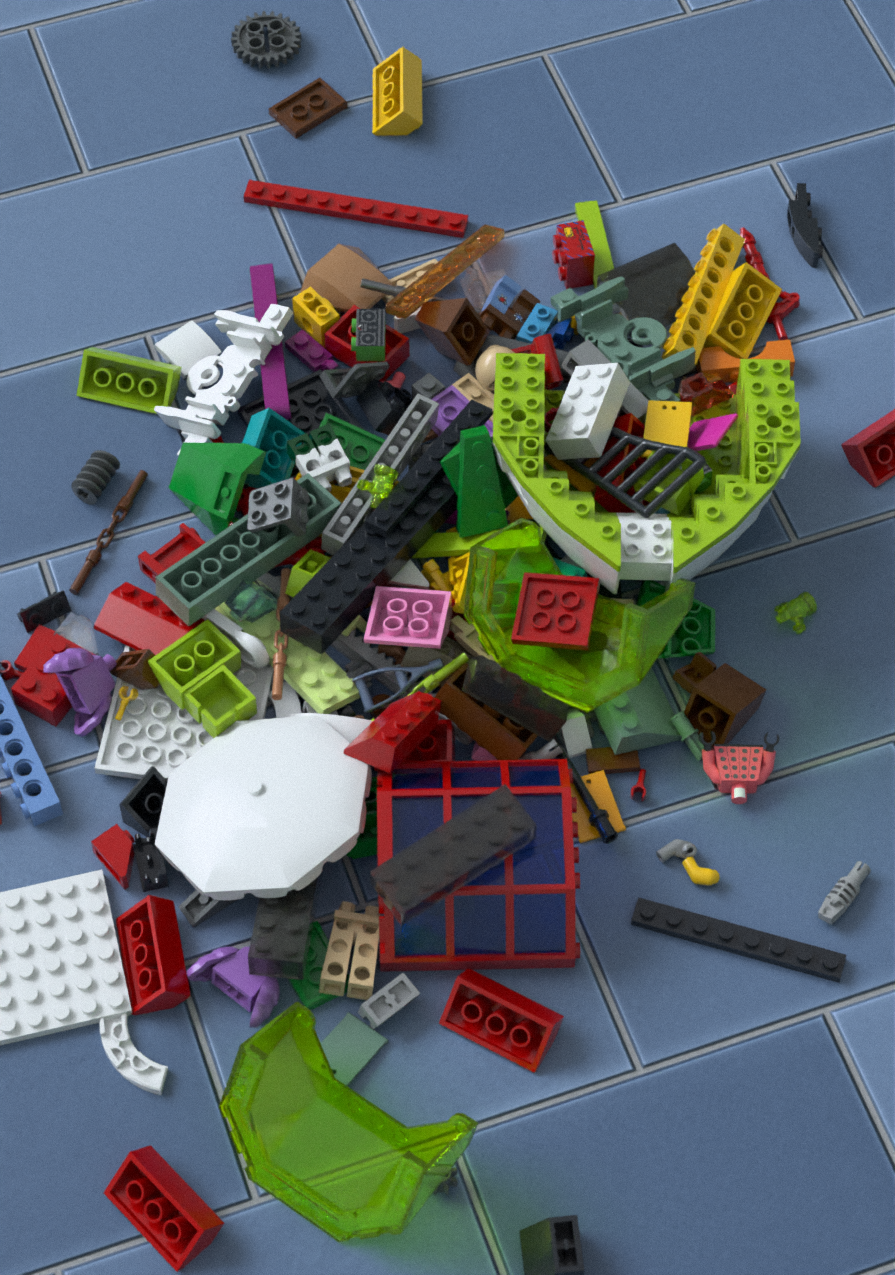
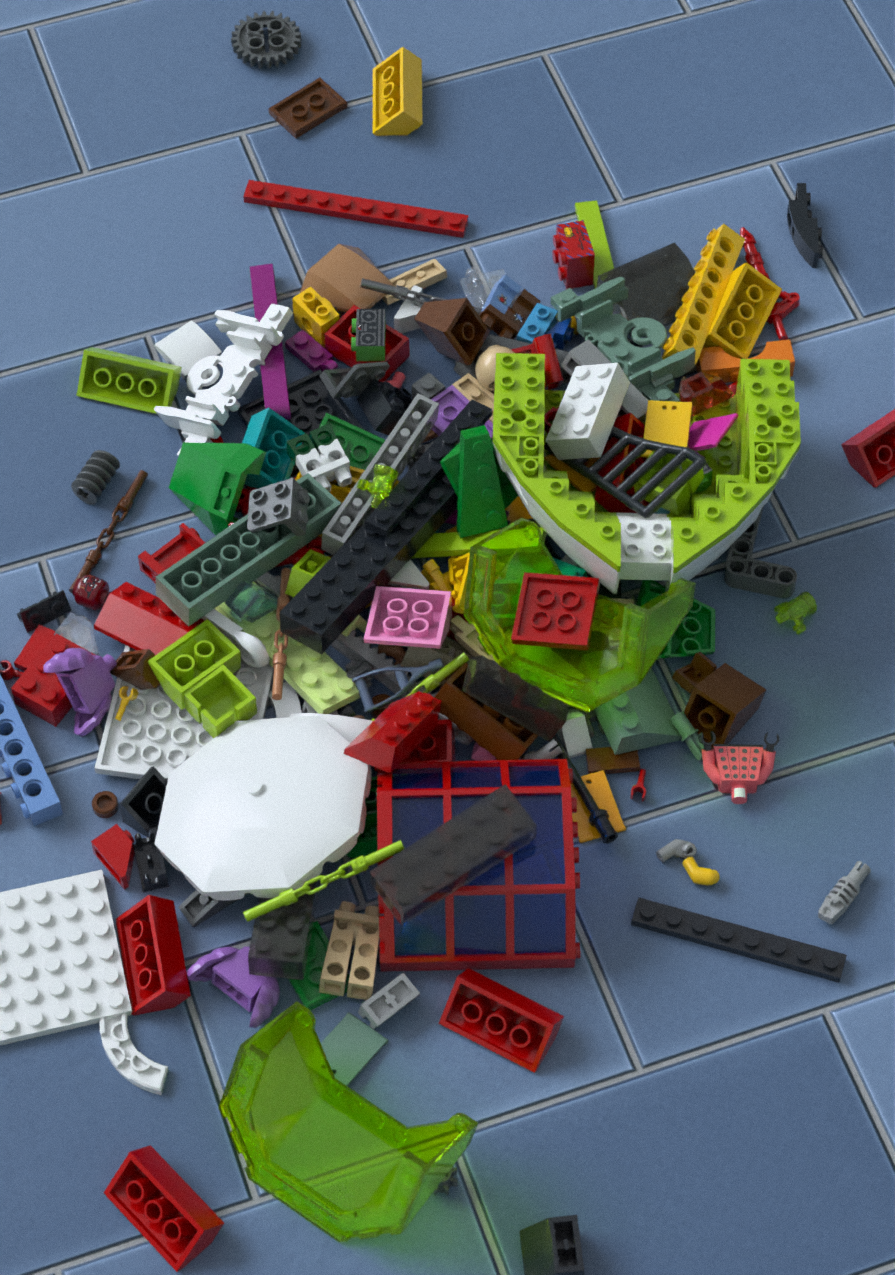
clear orange plate [385,224,504,319] -> none
none -> dark red head [72,575,111,611]
none -> reddish brown tile [92,791,119,818]
none -> lime piece [243,840,405,922]
none -> dark grey beam [724,506,797,598]

